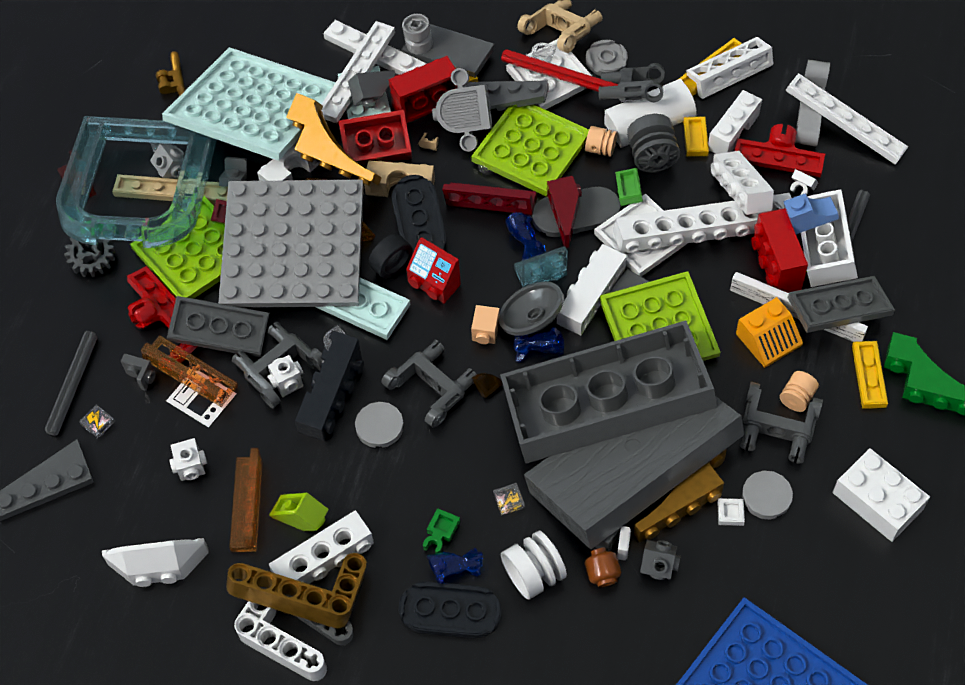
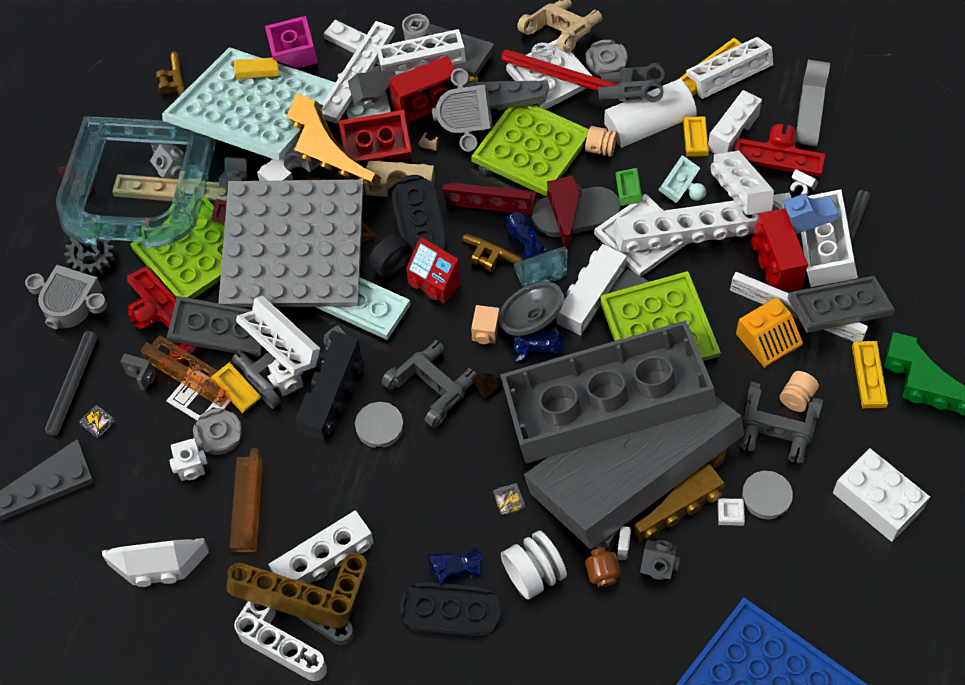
lime slope [269,493,329,531] -> none
green plate [423,508,461,556] -> none
dark grey wheel [627,113,680,172] -> none
white tile [786,73,908,164] -> none
none -> light grey piece [25,265,107,329]
none -> light grey tile [193,408,242,455]
none -> yellow tile [211,362,261,414]
none -> yellow tile [233,58,279,79]
none -> white fence [236,296,320,375]
none -> dark pink slope [265,16,318,68]
none -> white fence [376,29,466,77]
none -> pearl gold piece [462,234,523,272]
none -> light aqua plate [659,155,706,203]

